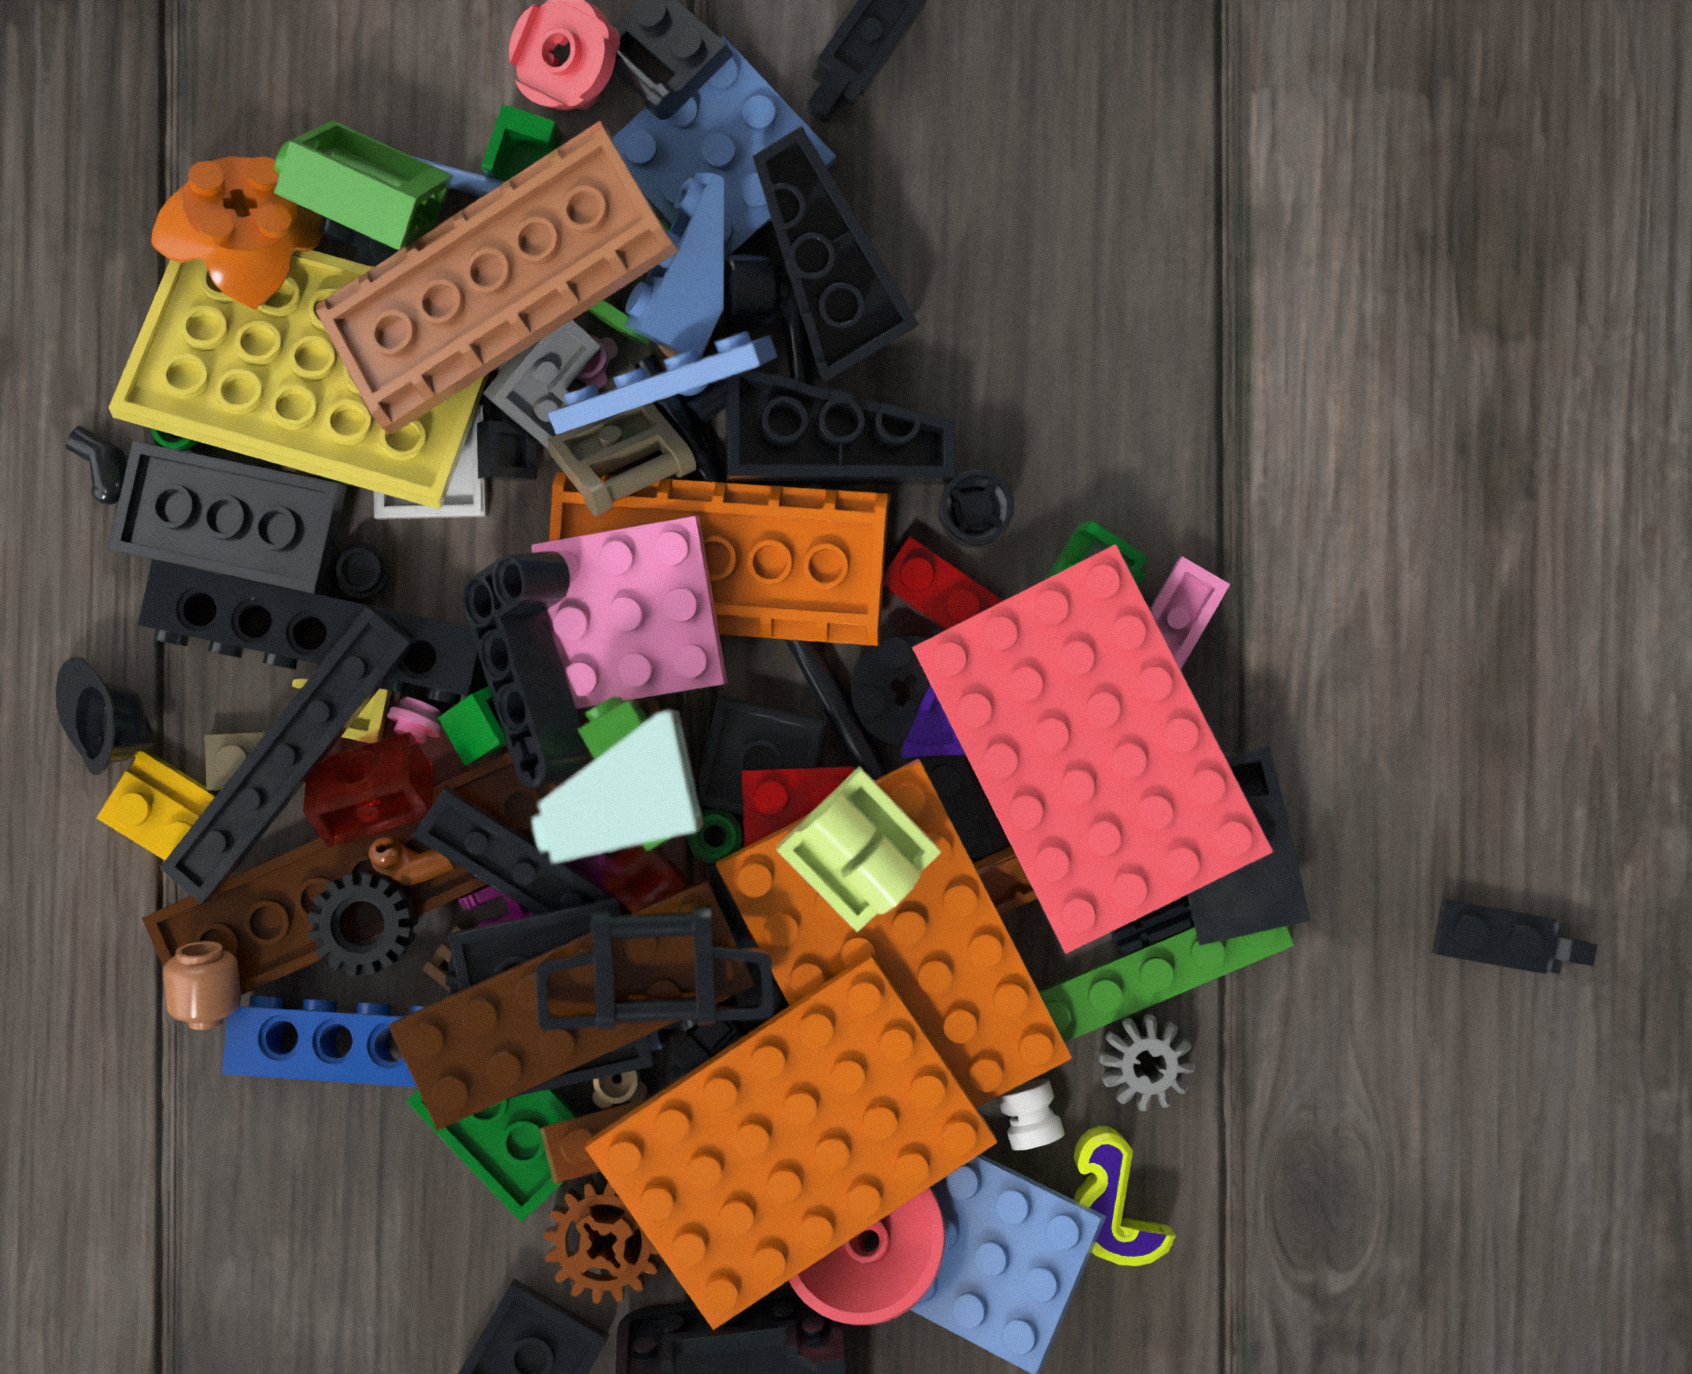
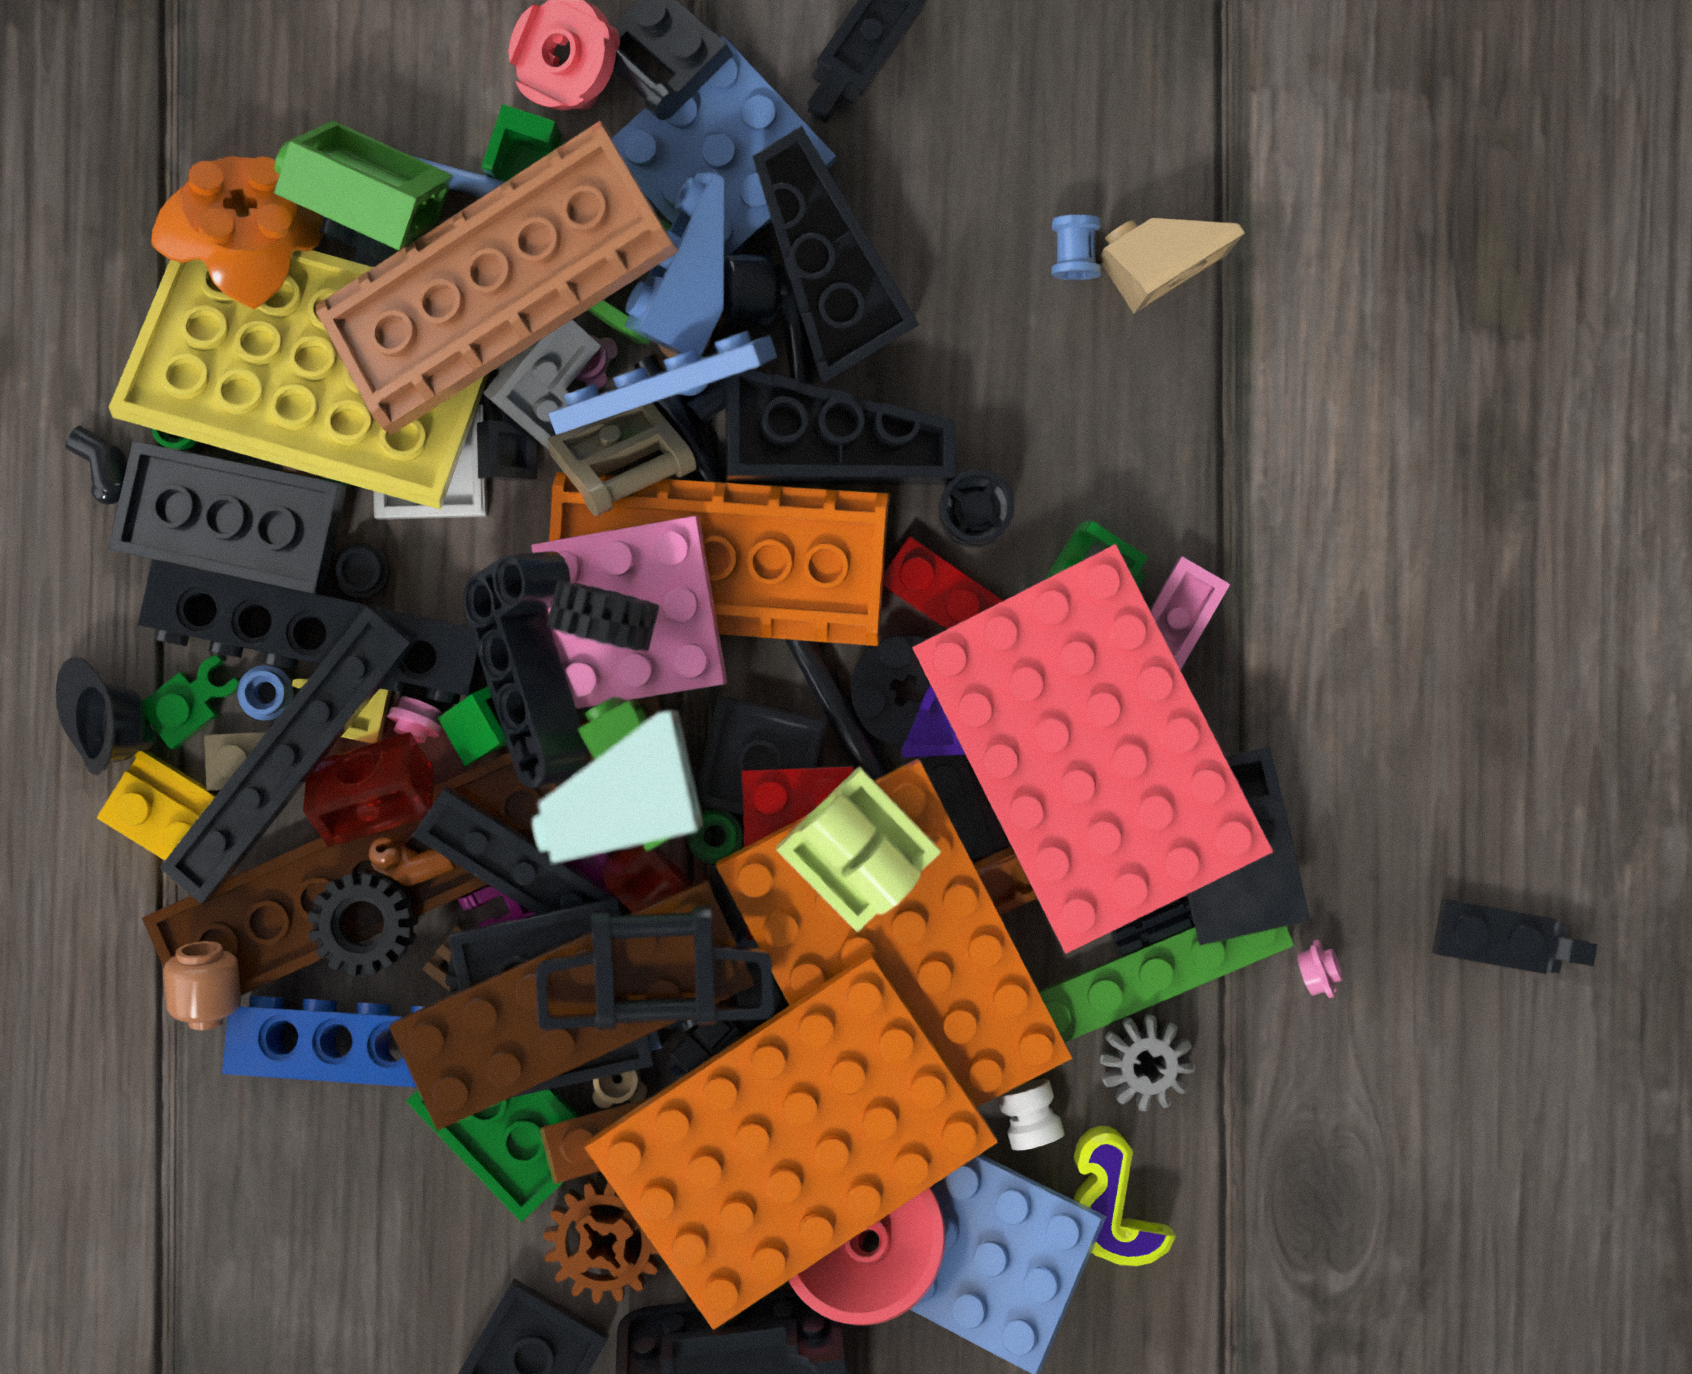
none -> green plate [142,655,241,750]
none -> medium blue plate [237,665,295,720]
none -> black tyre [547,580,659,651]
none -> medium blue bush [1051,215,1101,280]
none -> tan slope [1099,218,1245,314]
none -> bright pink plate [1297,939,1343,999]

